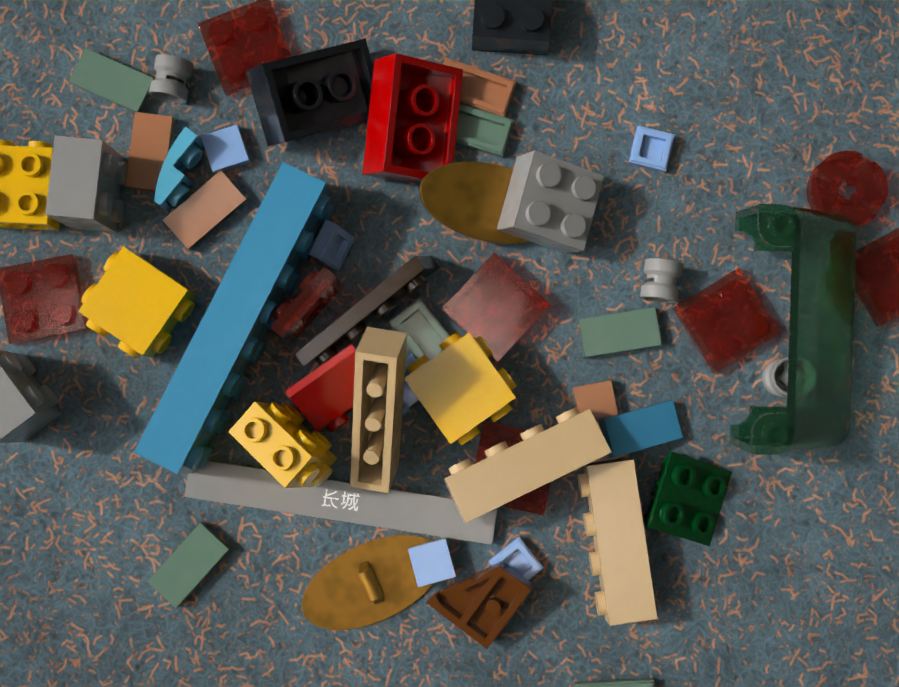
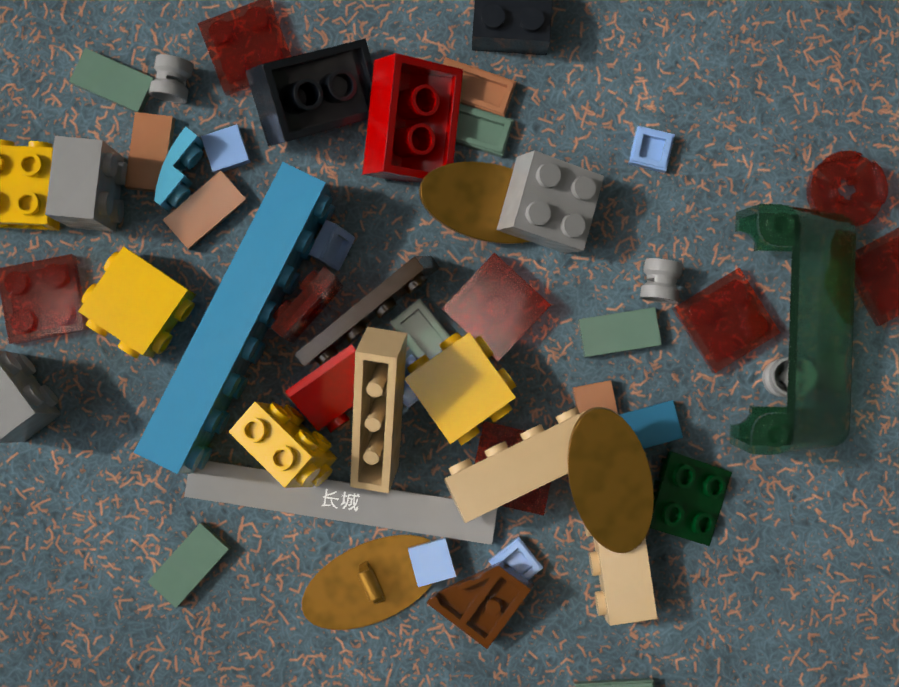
none -> pearl gold shield [567,407,654,553]

